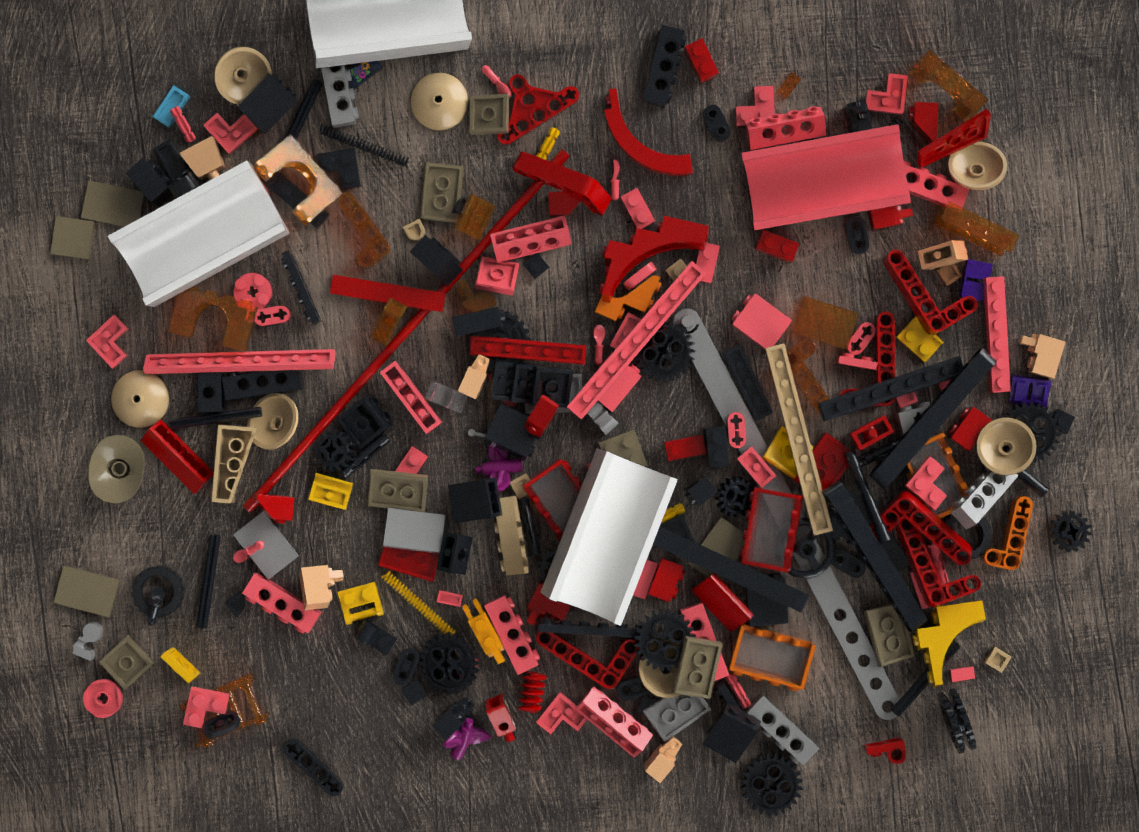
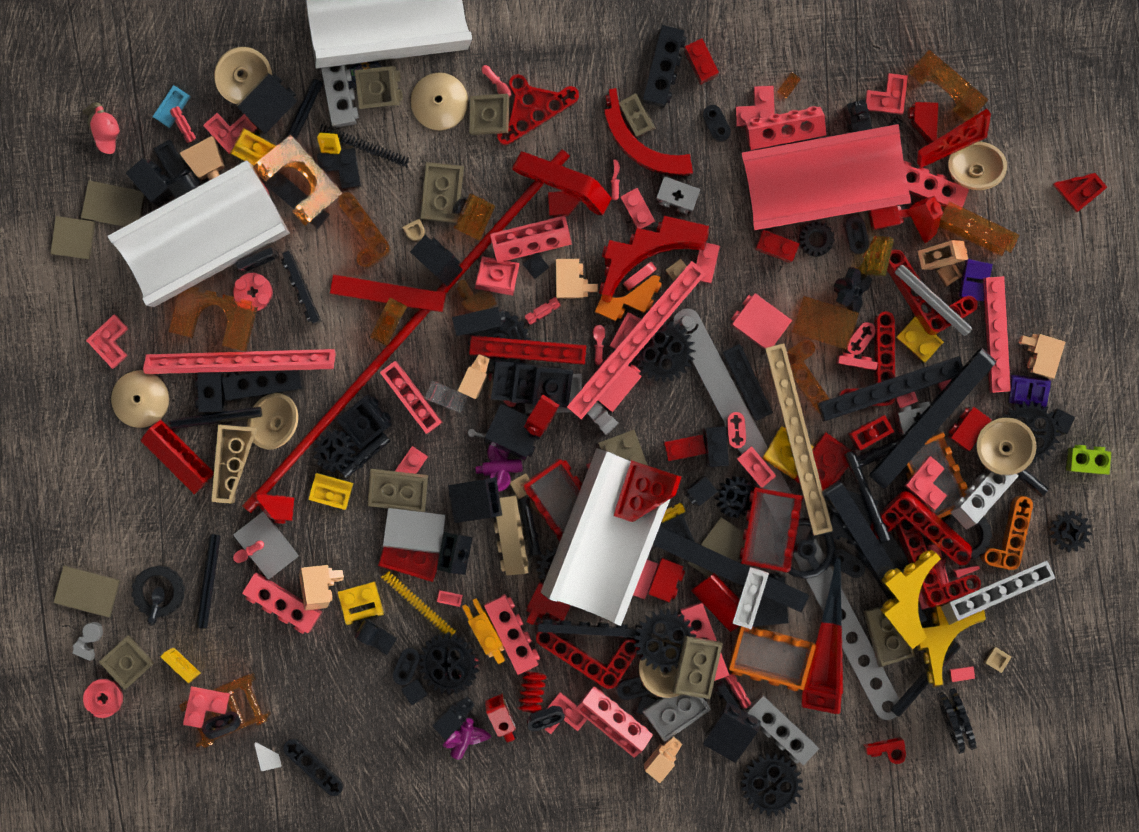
dark tan hat [88,435,145,503] -> none
black tile [225,591,245,618] -> none
coral beam [254,306,291,326] -> none
yellow axle [536,127,560,160] -> none
none -> coral hair [82,102,120,154]
none -> yellow plate [230,128,278,171]
none -> black tile [236,247,279,272]
none -> white sticker [255,742,282,771]
none -> yellow plate [317,133,341,154]
none -> dark tan plate [355,66,403,109]
none -> coral axle [525,297,561,325]
none -> black plate [526,706,565,731]
none -> light nougat hinge [556,259,598,299]
none -> red plate [614,460,681,522]
none -> dark tan hinge [619,93,656,137]
none -> light grey brick [656,176,700,214]
none -> white plate [733,567,769,629]
none -> black tyre [798,221,835,257]
none -> red plate [801,557,843,714]
none -> black plant [834,267,872,314]
none -> clear yellow wing [855,236,894,276]
none -> yellow arch [880,550,941,649]
none -> light grey axle [895,265,972,336]
none -> red slope [908,196,943,243]
none -> light grey brick [941,561,1055,625]
none -> coral piece [953,565,980,578]
none -> red wing [1053,173,1107,213]
none -> lime brick [1066,445,1111,475]

